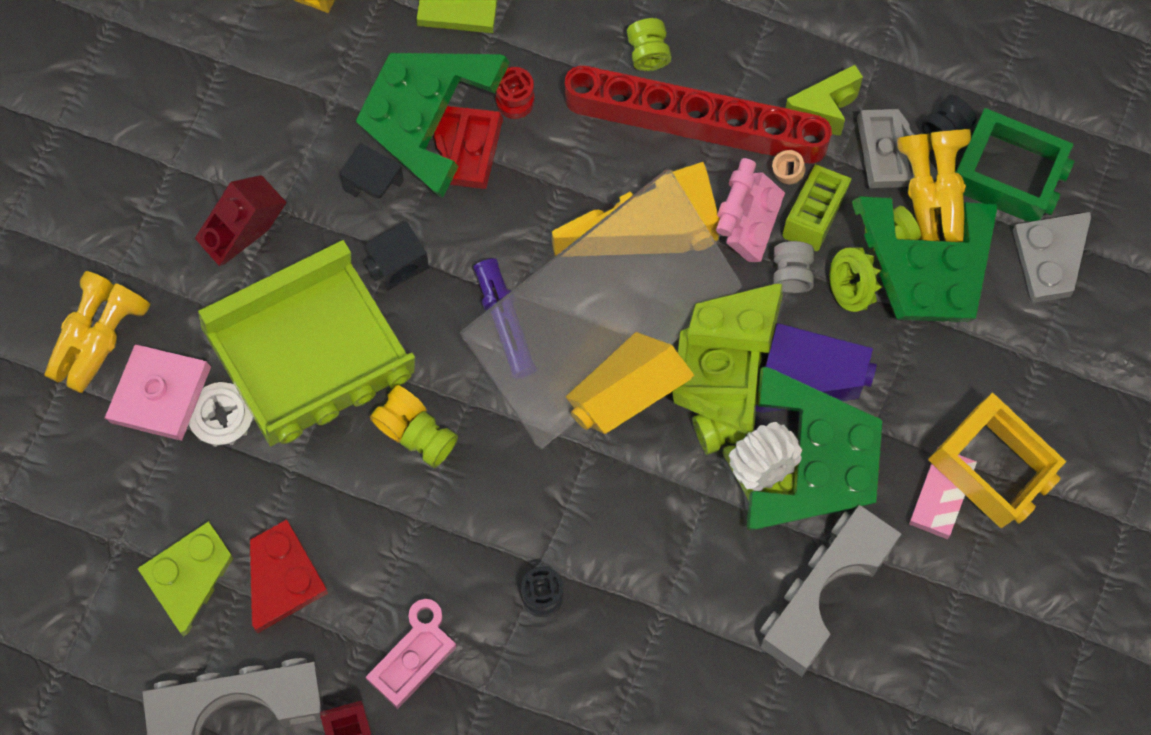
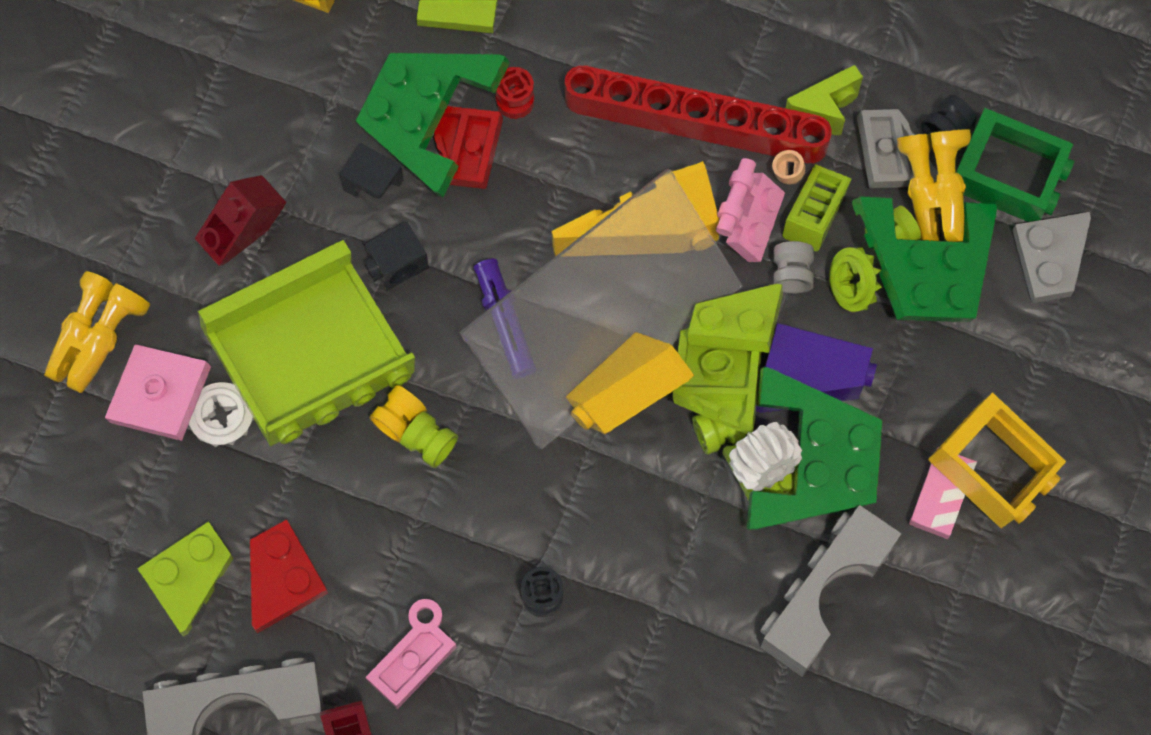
lime wheel [627,18,672,71] -> none

